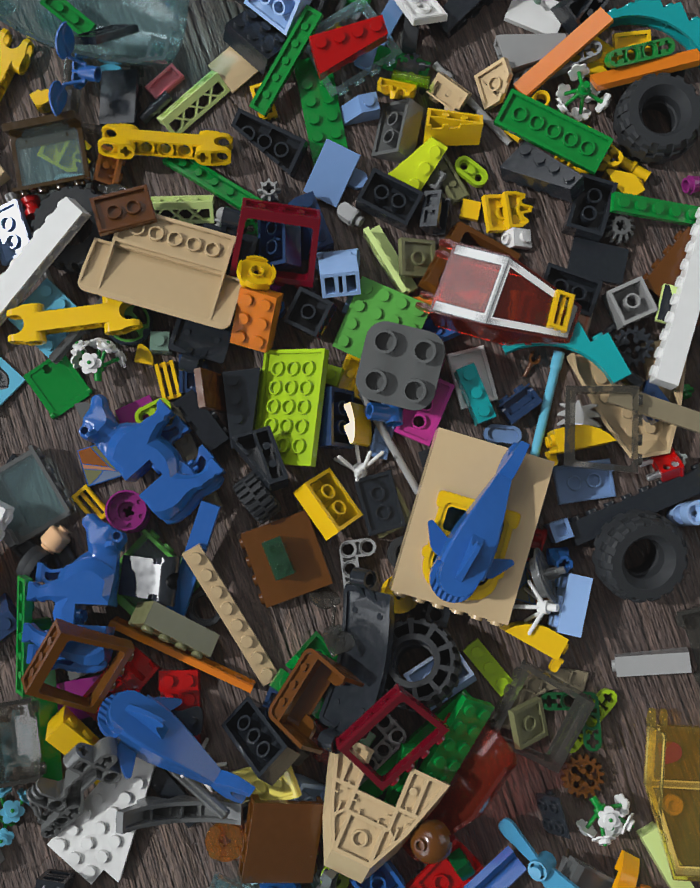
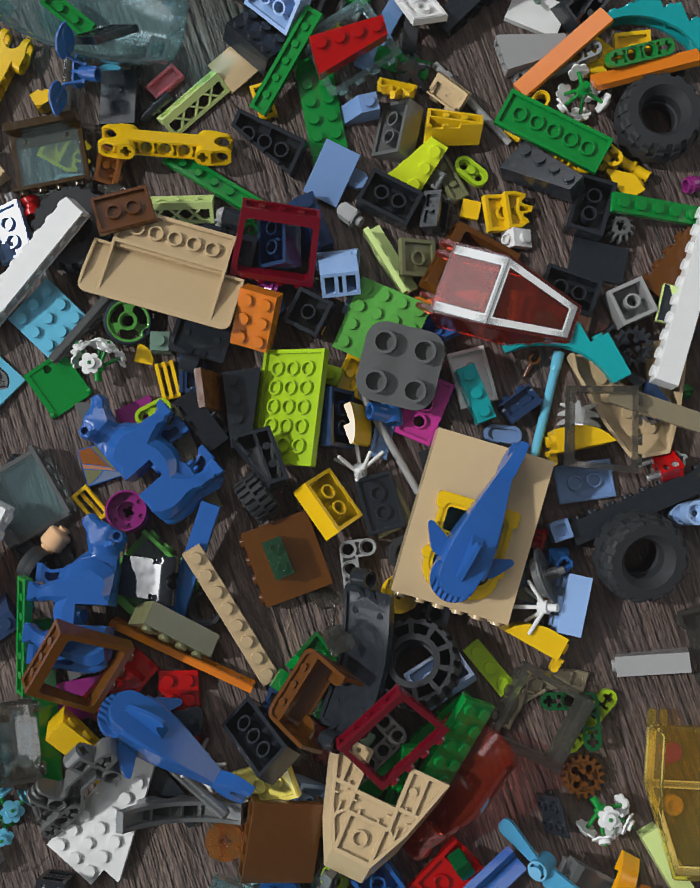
yellow piece [6,296,143,346] -> none
yellow plate [236,255,276,291] -> none
light grey gear [257,178,281,202] -> none
clear neon green pin [391,70,430,89] -> none
reddish brown cylinder [410,819,452,864] -> none
tan plate [474,57,513,111] -> none
olive plate [508,696,548,750] -> none
yellow tile [546,289,576,333] -> none

